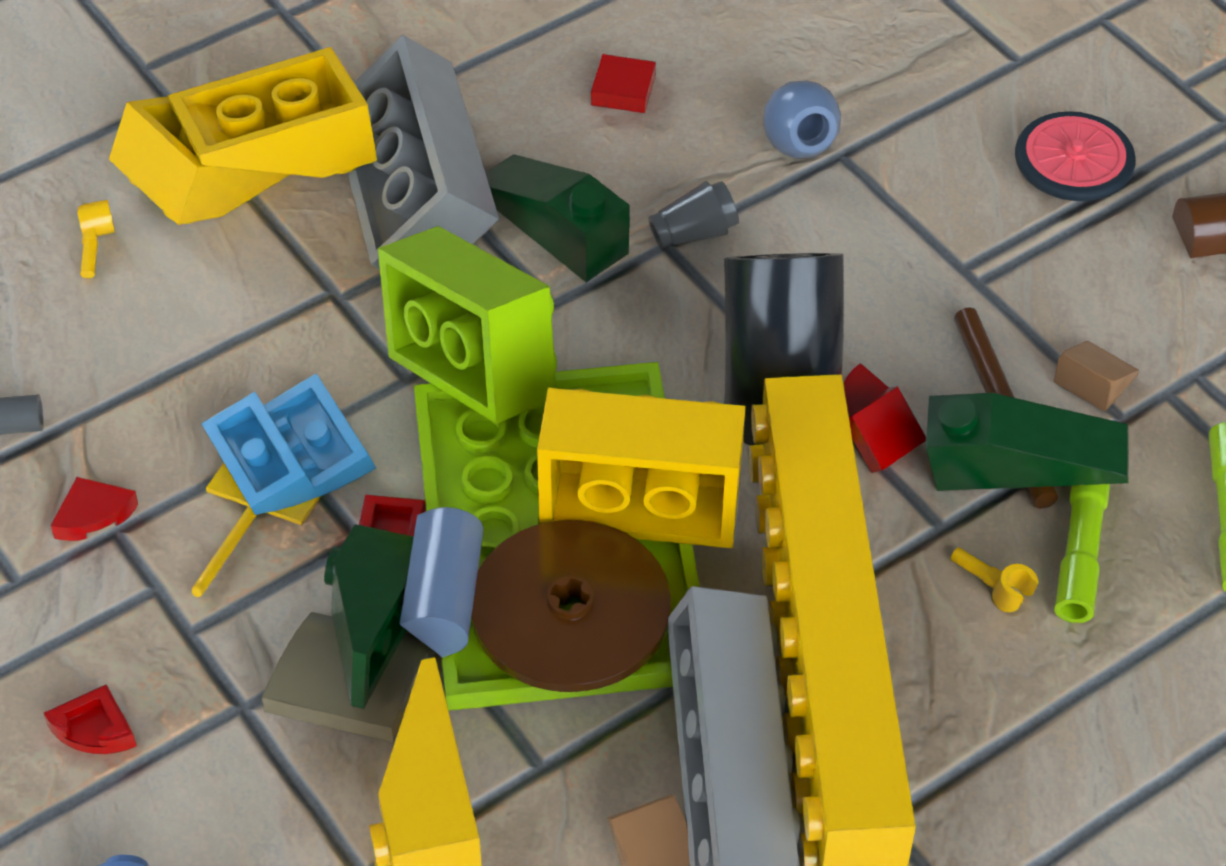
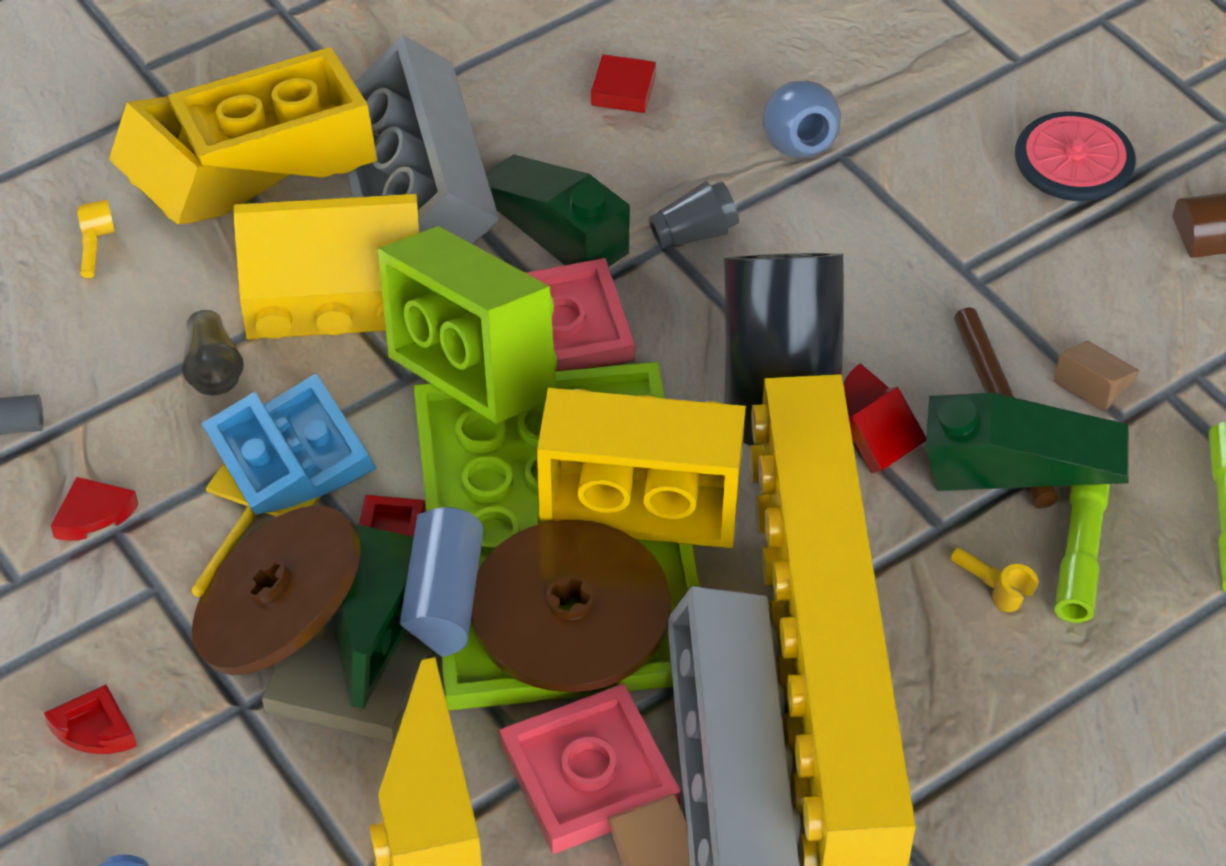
none -> clear smoke cone [182,310,244,396]
none -> reddish brown piece [192,505,361,675]
none -> yellow slope [234,194,420,339]
none -> coral plate [499,684,681,855]
none -> coral plate [526,258,635,371]

